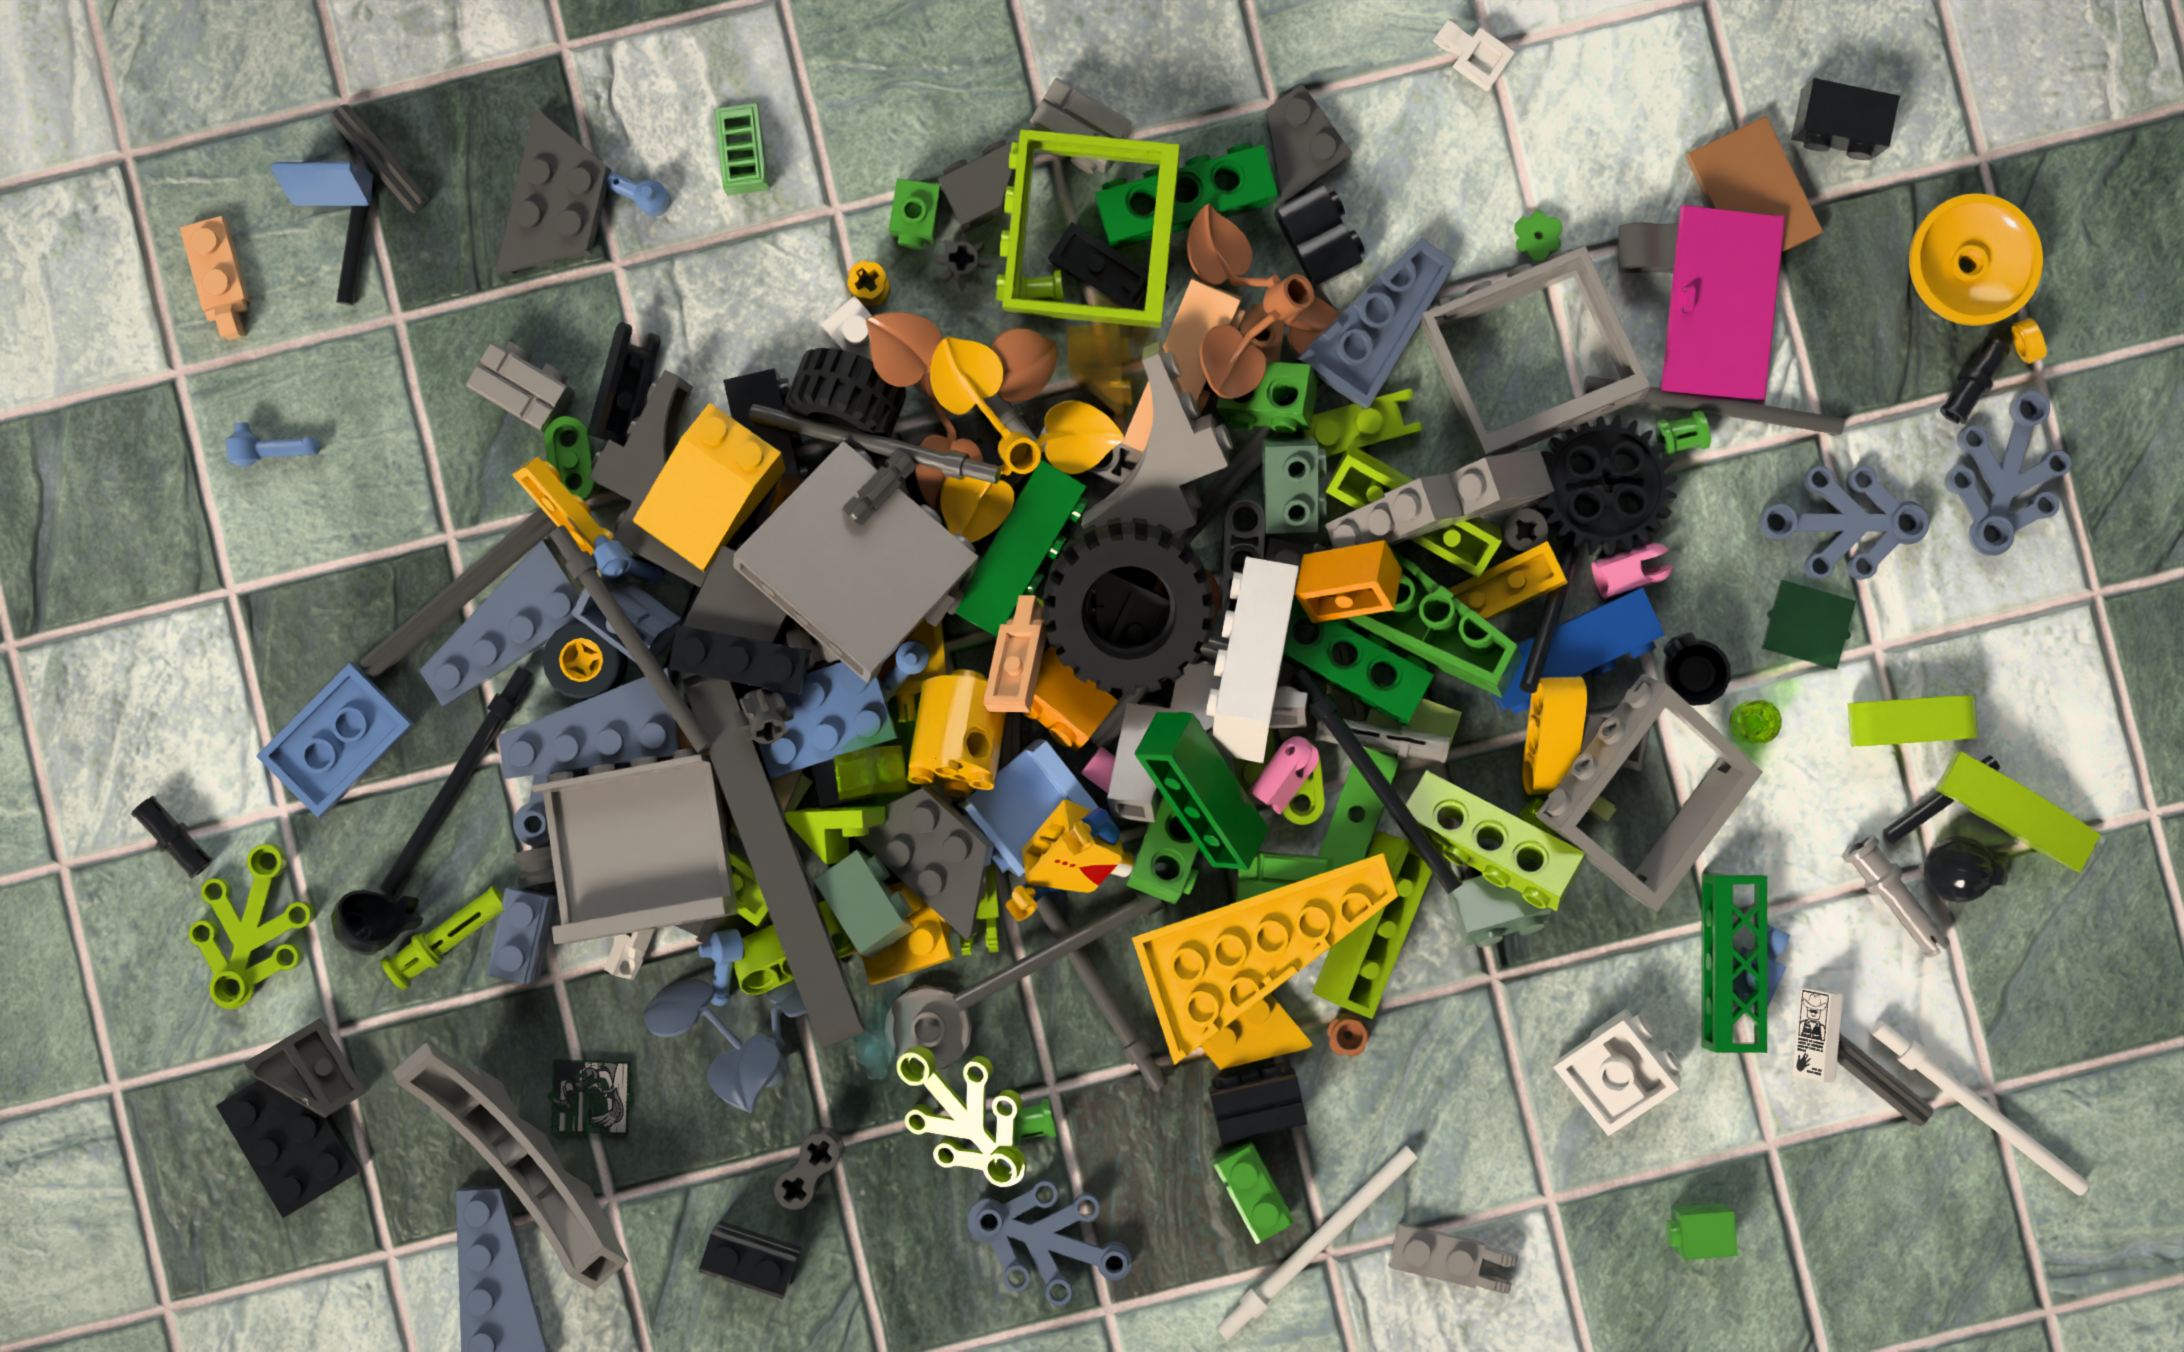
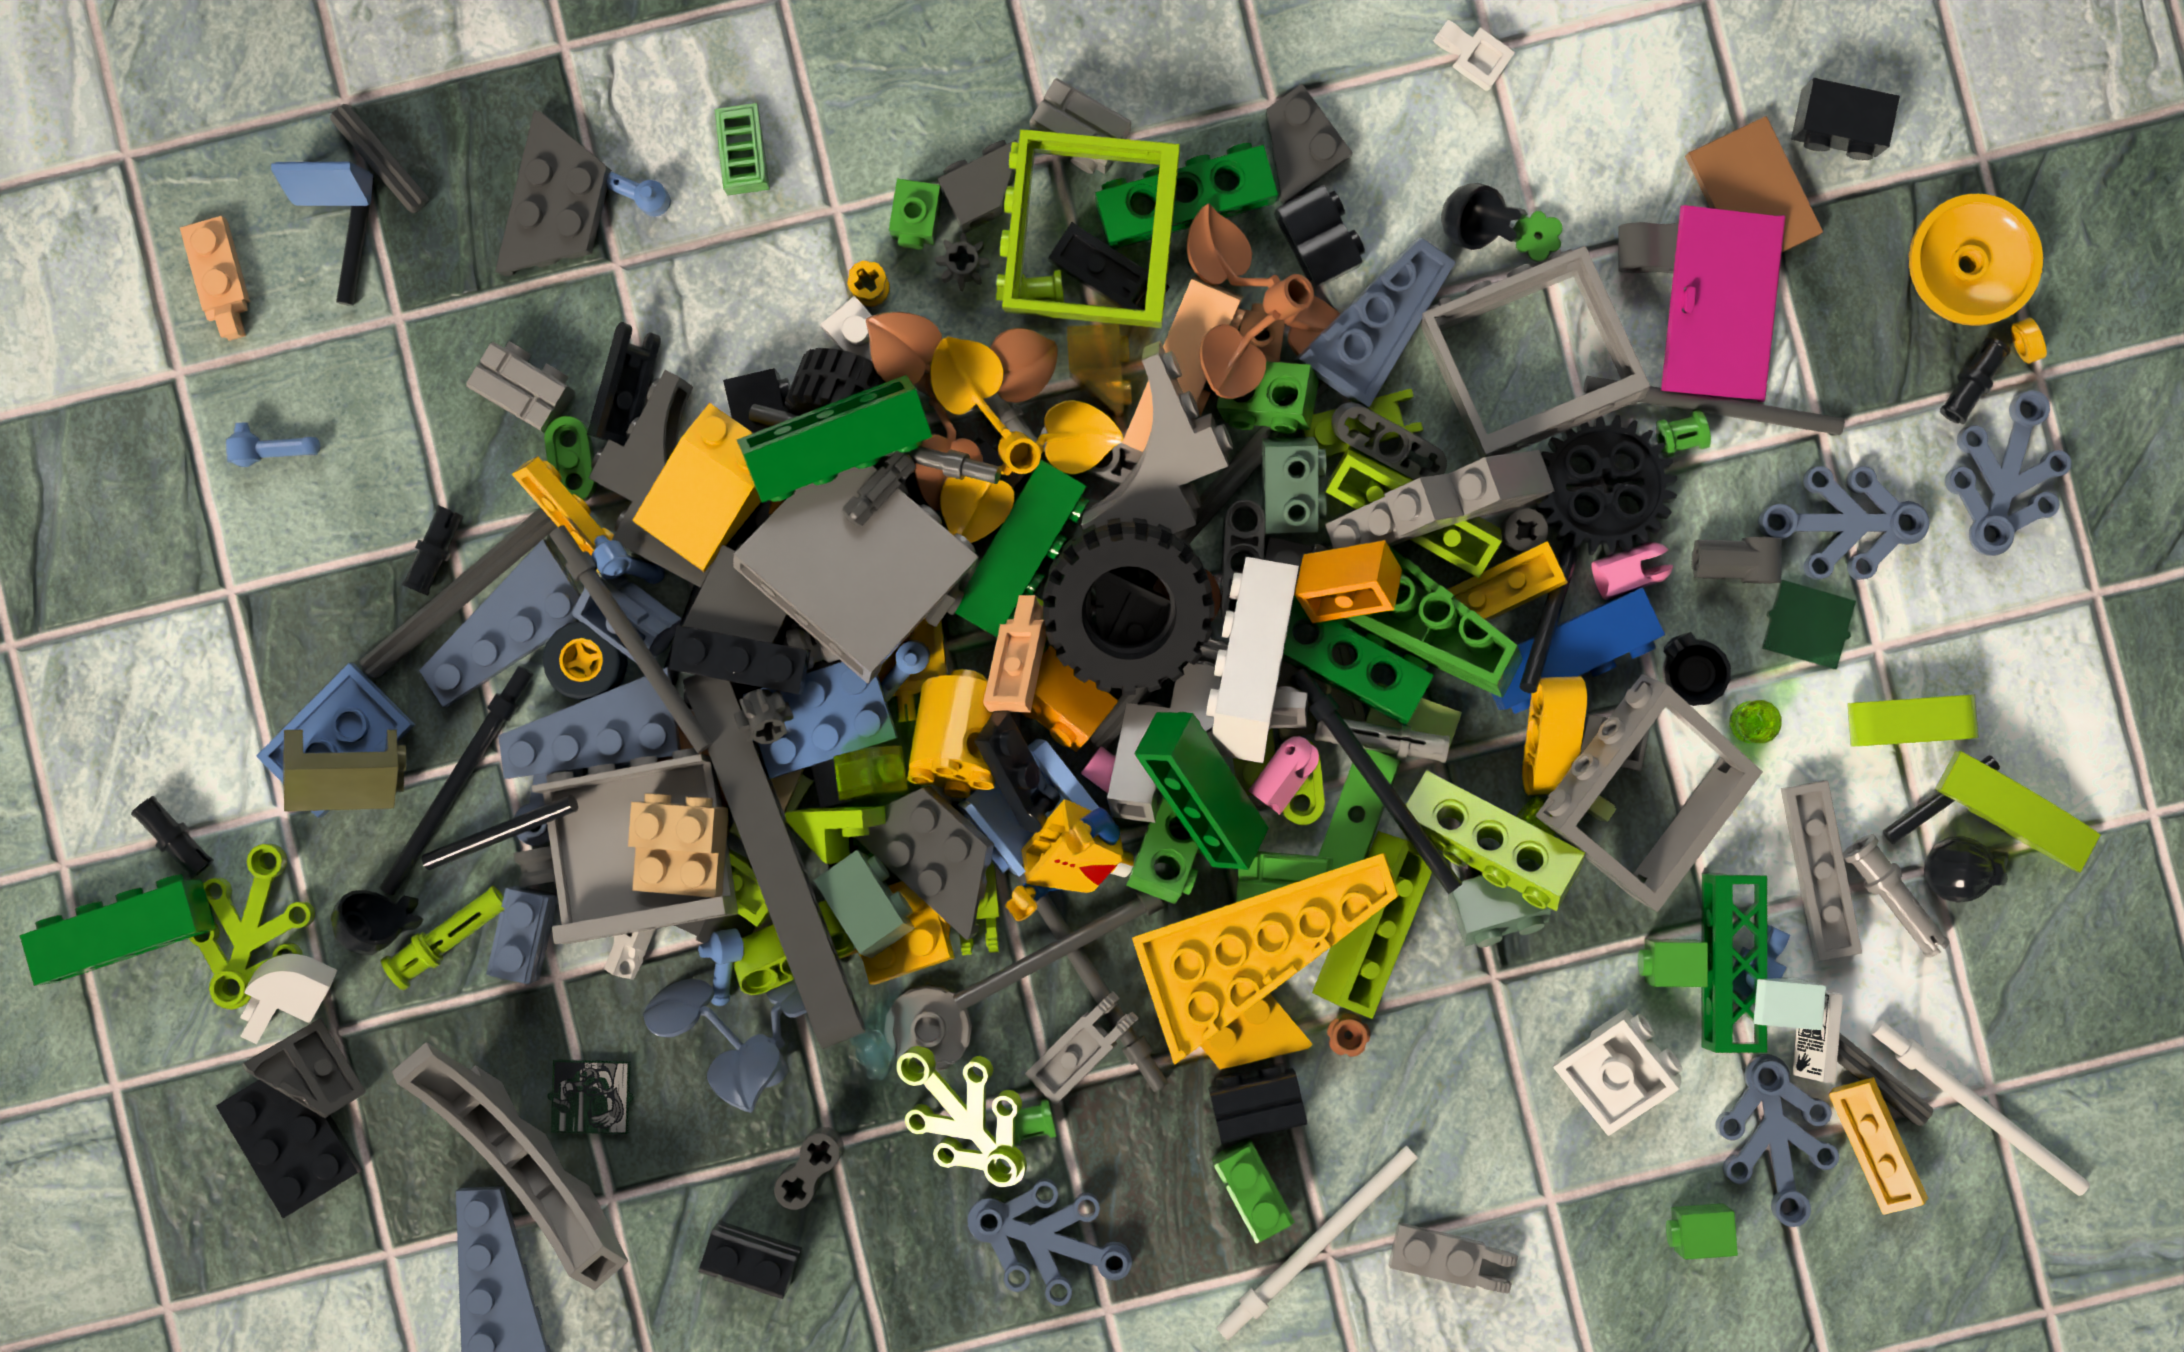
none -> green brick [19,874,216,986]
none -> white brick [240,954,337,1044]
none -> olive panel [283,730,406,812]
none -> black pin [402,505,464,596]
none -> black bar [422,795,578,870]
none -> tan plate [628,793,729,898]
none -> green brick [737,375,933,503]
none -> black plate [974,711,1061,833]
none -> light grey hinge [1025,991,1139,1106]
none -> dark grey beam [1331,402,1447,480]
none -> black piece [1441,183,1528,250]
none -> bright green brick [1638,939,1708,987]
none -> dark grey piece [1691,537,1782,584]
none -> sand blue plant [1715,1054,1839,1227]
none -> light aqua slope [1753,978,1826,1030]
none -> light grey plate [1781,780,1862,962]
none -> yellow plate [1829,1077,1928,1215]

